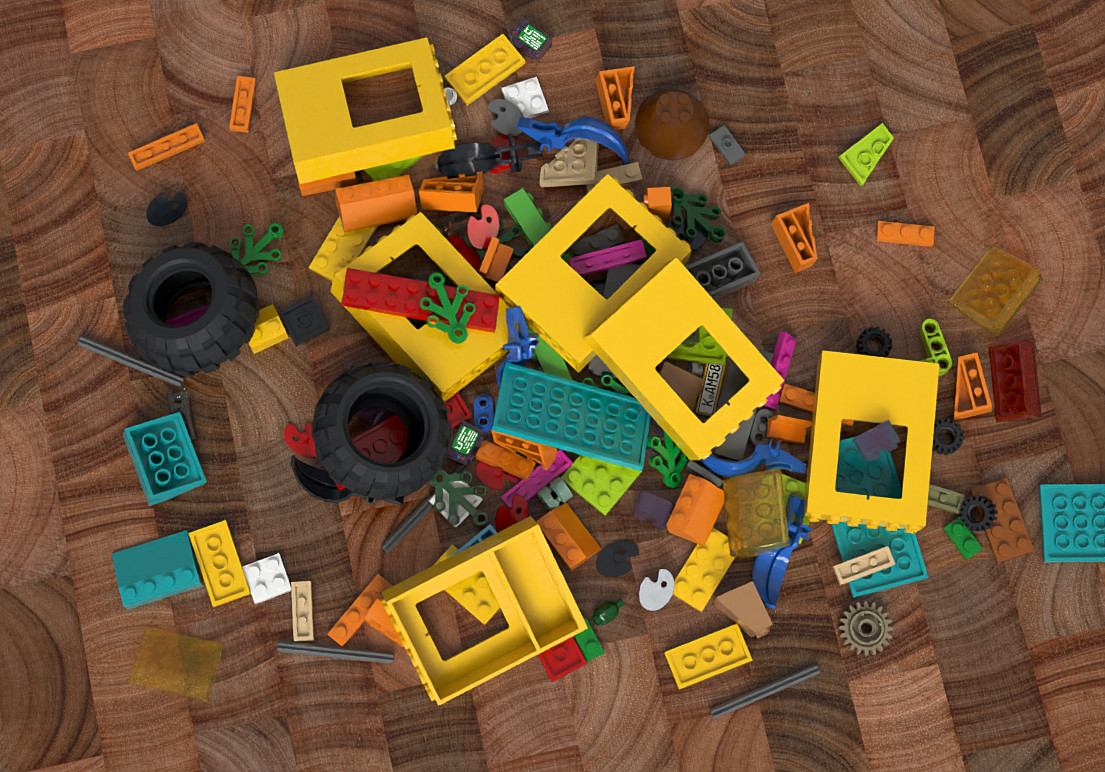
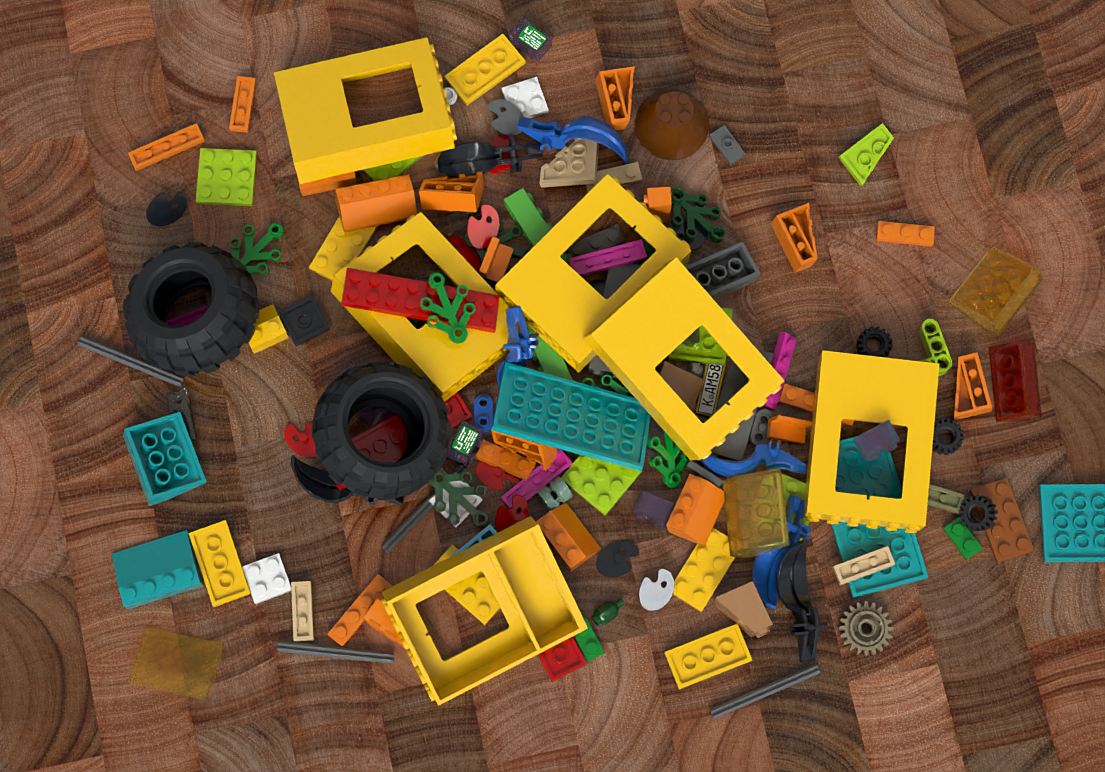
none -> lime plate [196,148,257,206]
none -> black piece [776,539,828,662]

